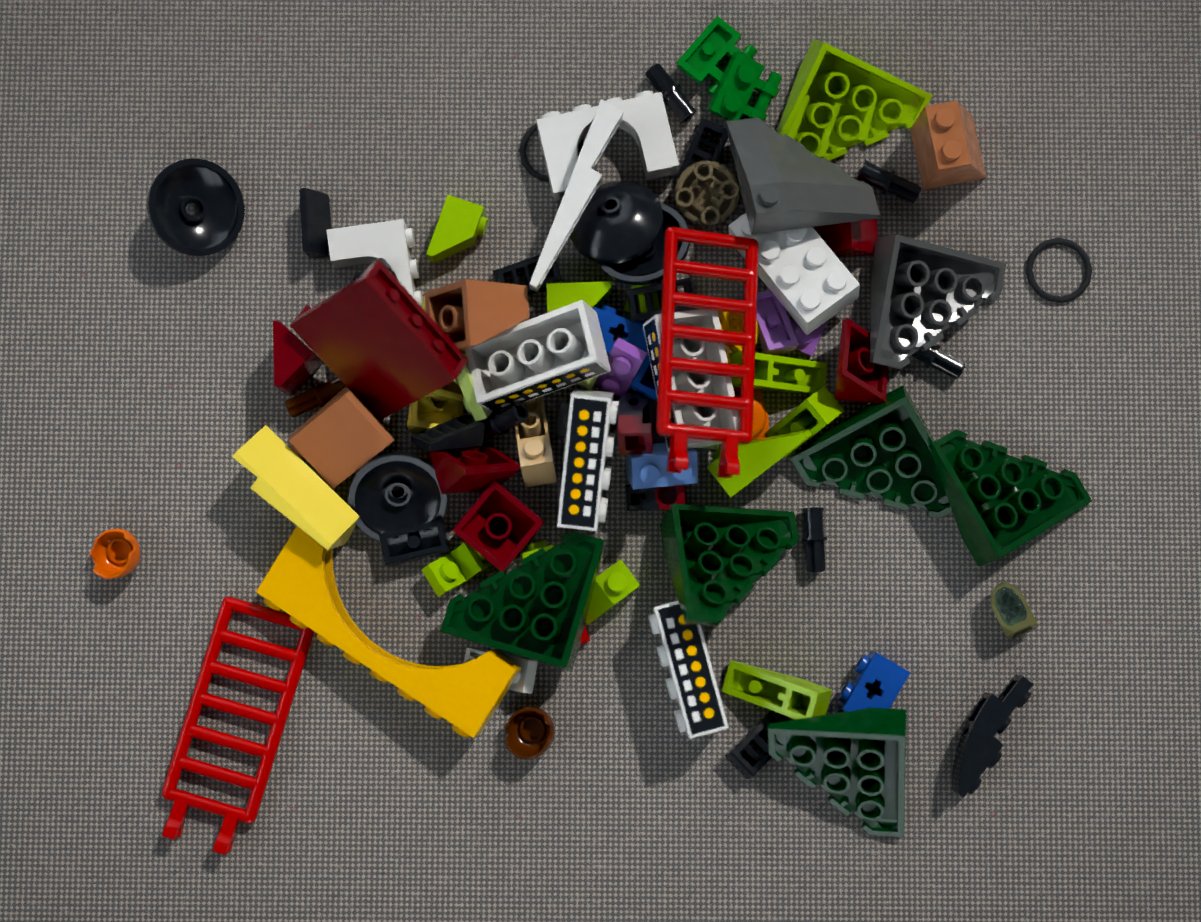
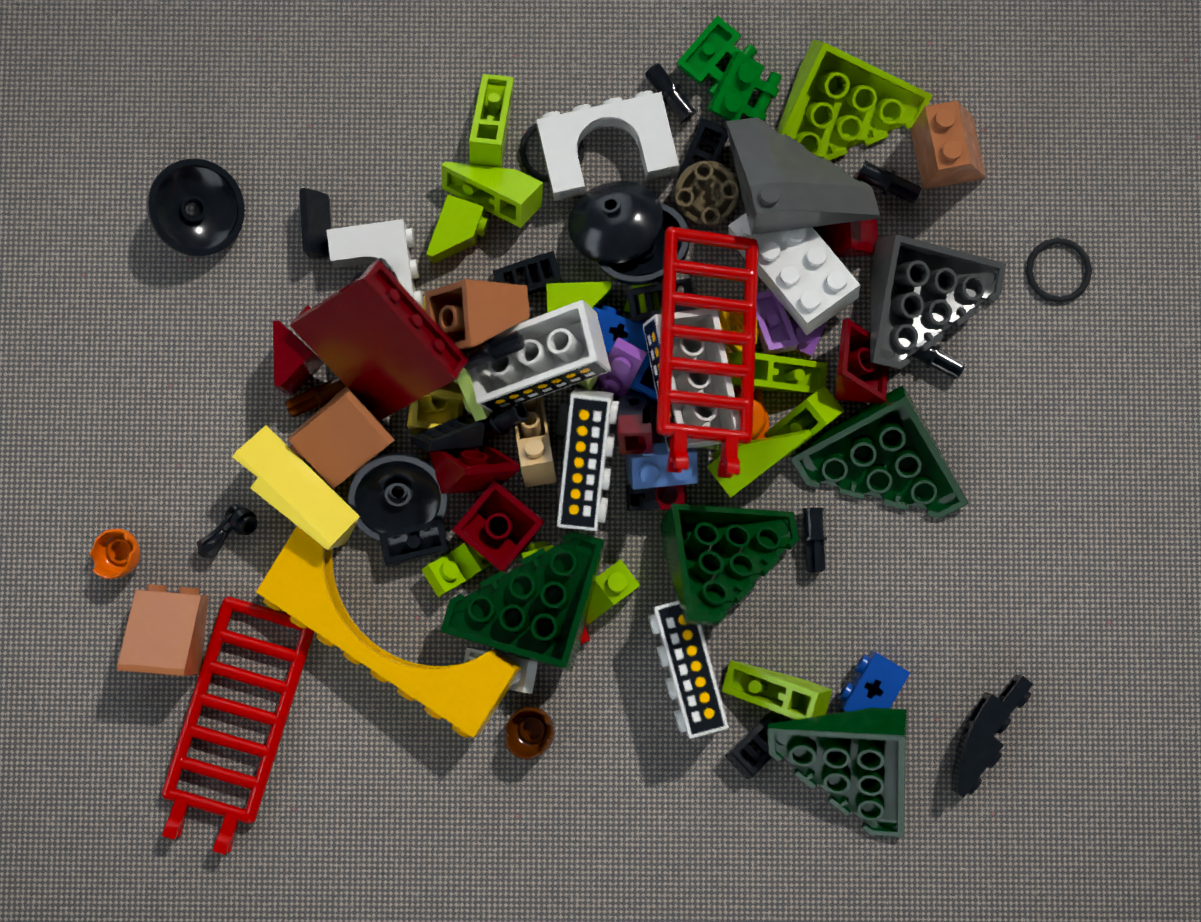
white slope [529,99,624,292] -> none
dark green slope [929,430,1092,567] -> none
rock [991,582,1038,640] -> none
none -> nougat slope [117,584,209,676]
none -> black piece [196,504,258,559]
none -> lime slope [441,161,543,228]
none -> black axle [461,331,525,370]
none -> lime slope [469,74,514,168]

